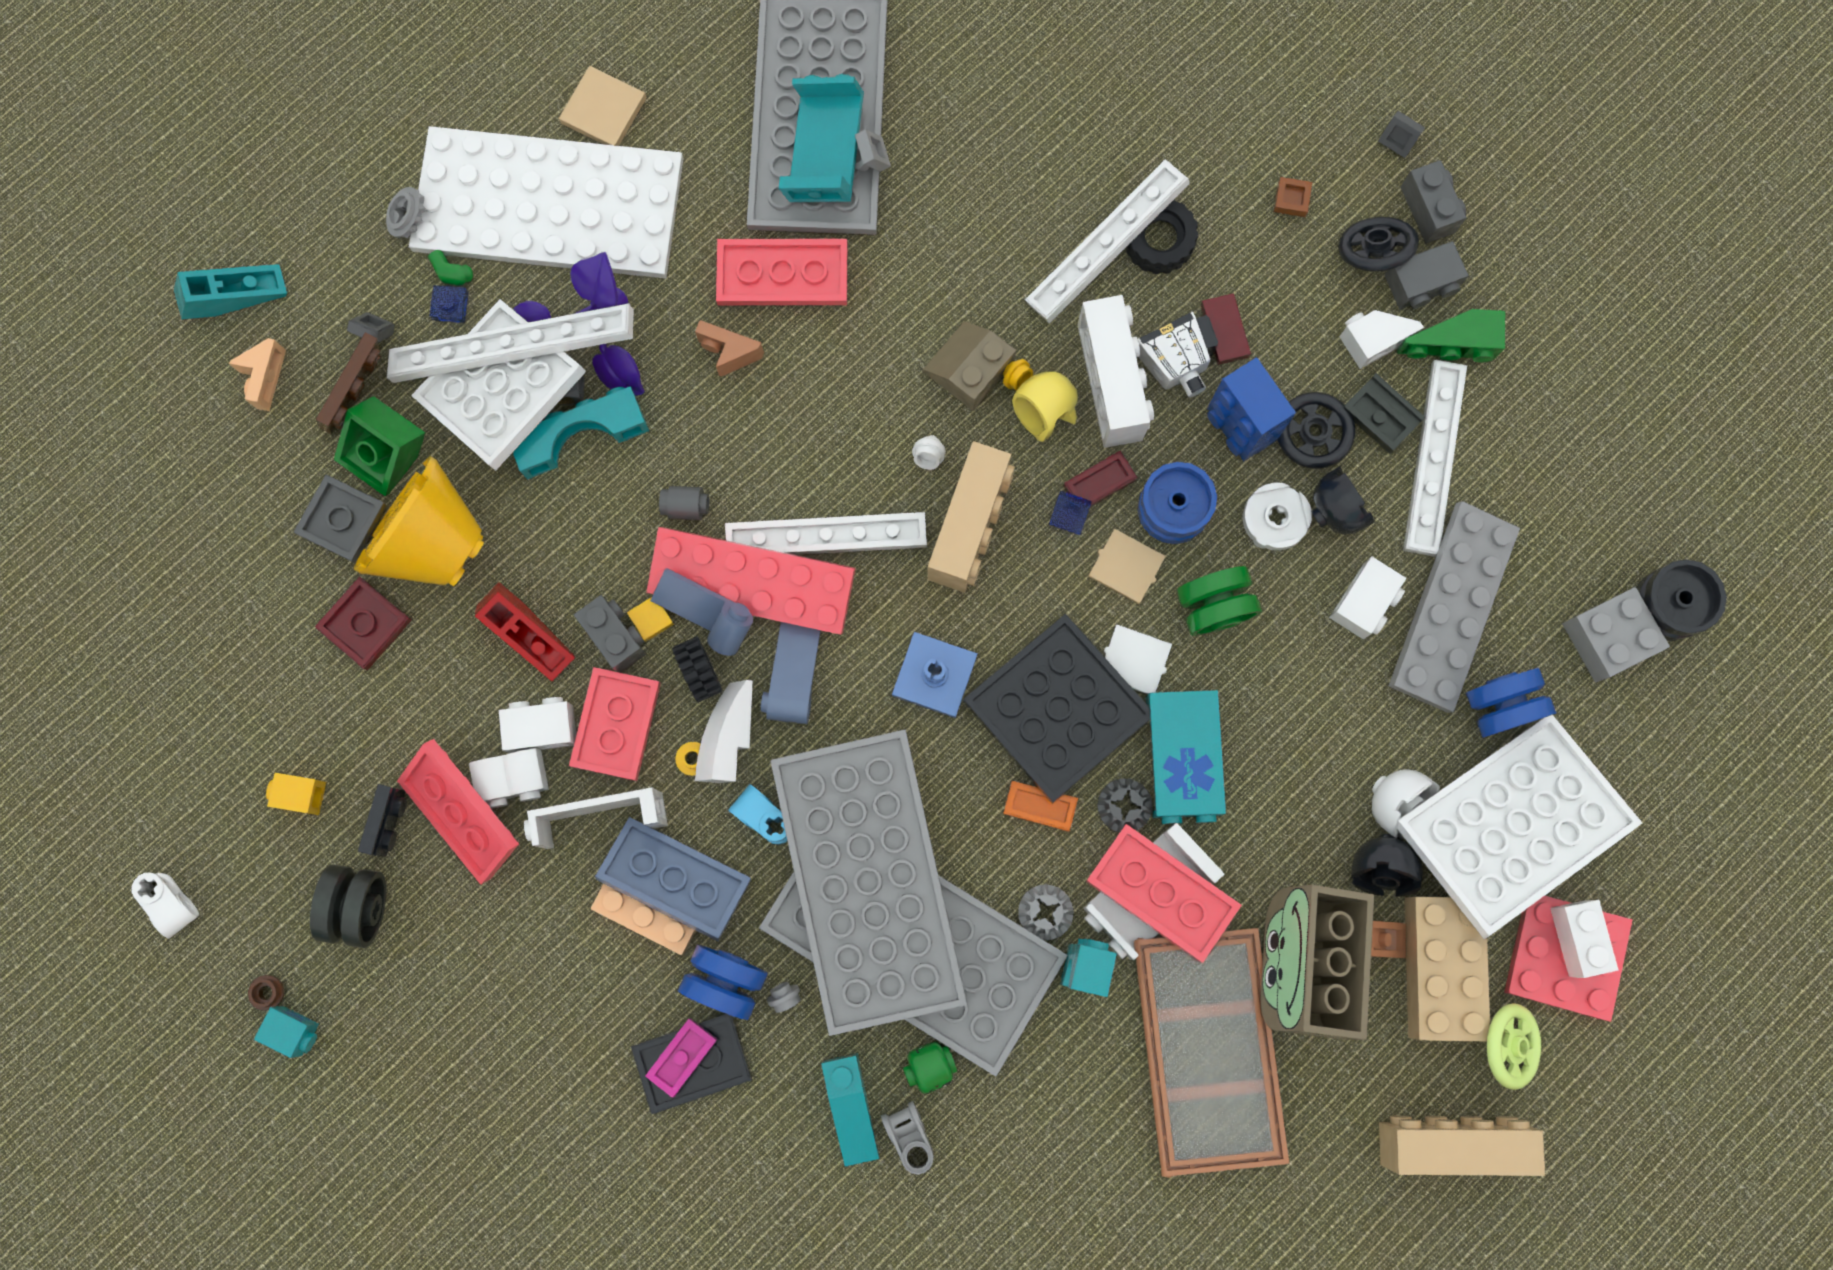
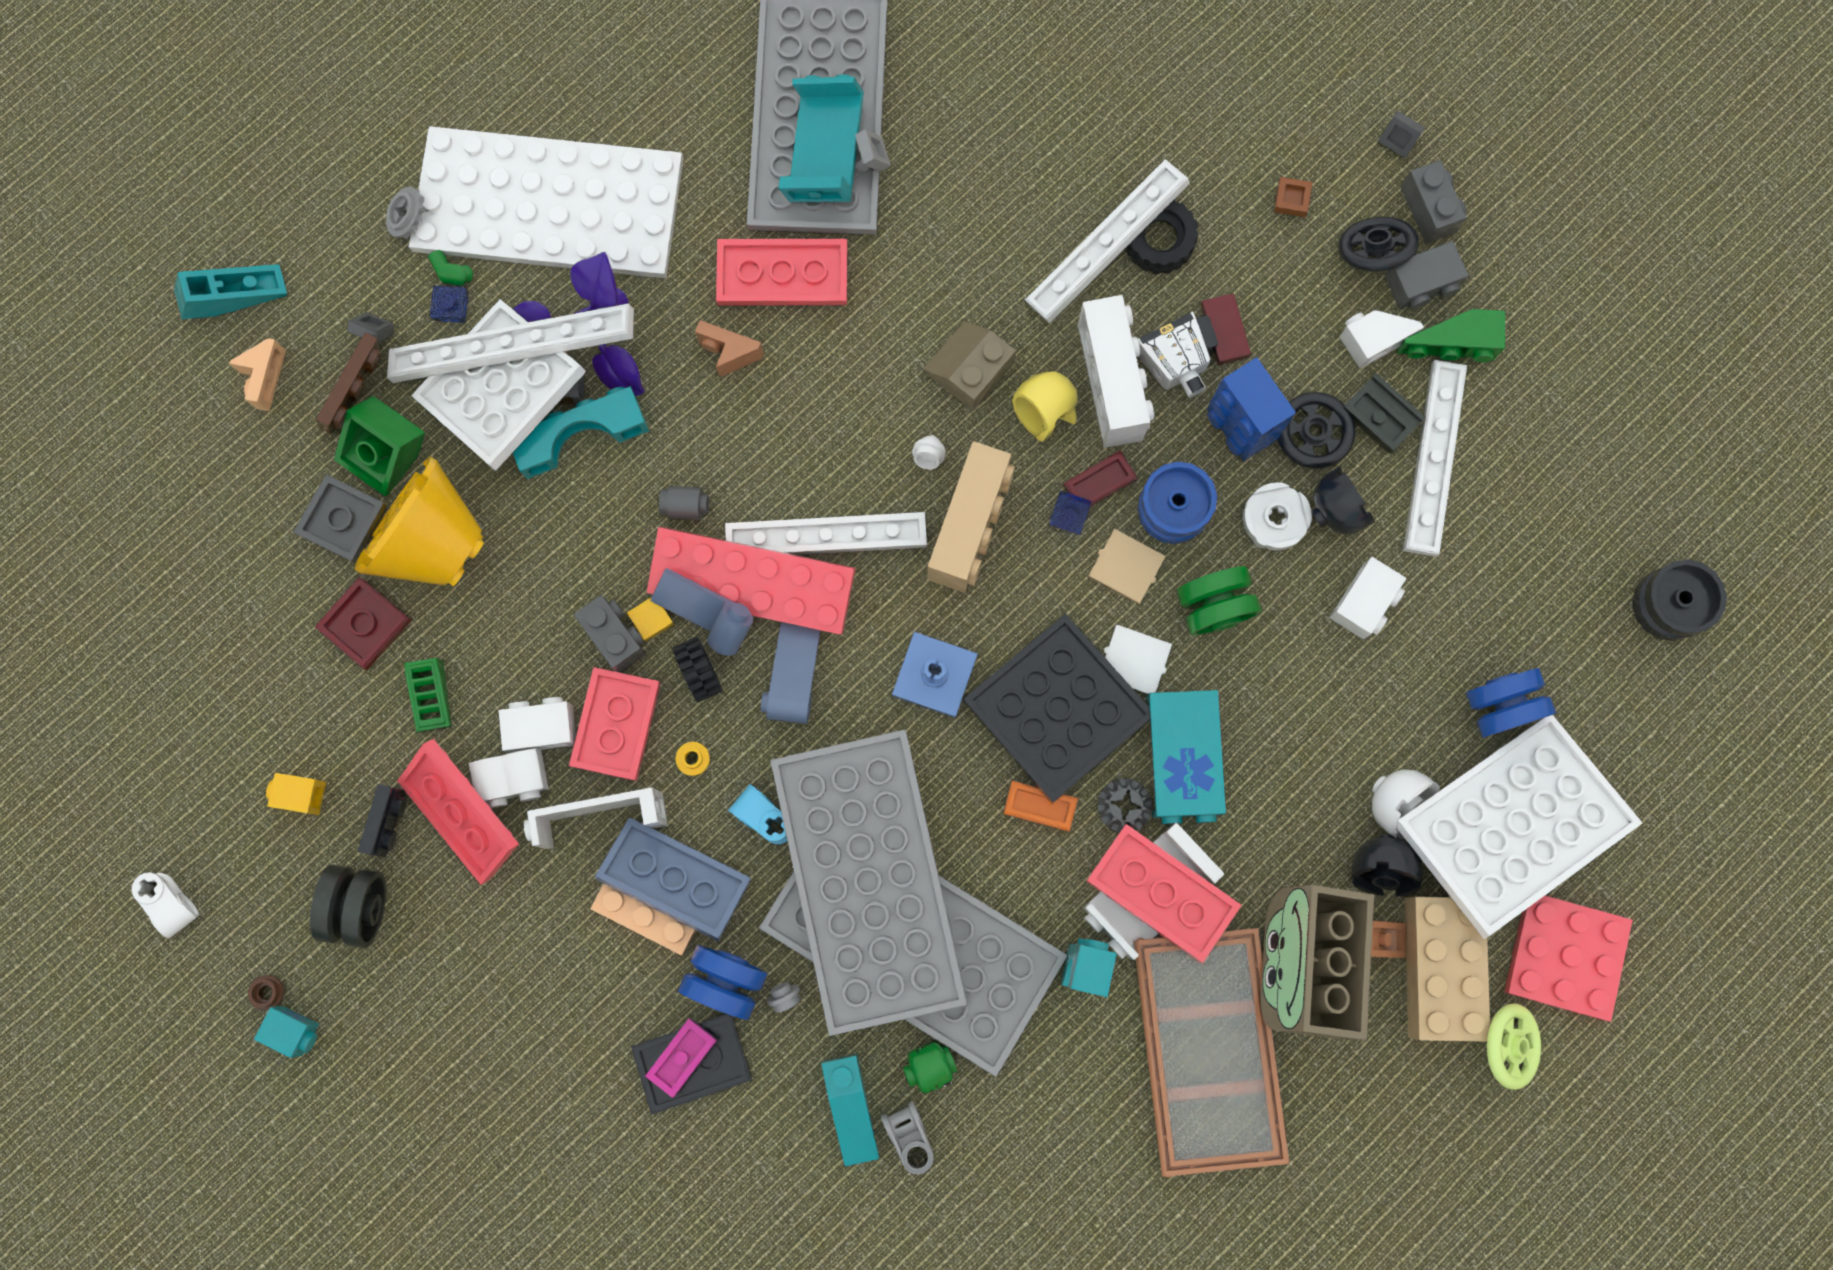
red slope [475,582,575,681] -> none
tan tile [558,65,647,146] -> none
white slope [695,680,753,783] -> none
yellow plate [1003,359,1033,391] -> none
light grey gear [1018,884,1074,940] -> none
tan brick [1379,1115,1545,1176] -> none
light grey plate [1389,501,1520,713] -> none
white brick [1550,900,1619,978] -> none
light grey brick [1562,587,1670,683] -> none
none -> green slope [404,658,452,732]

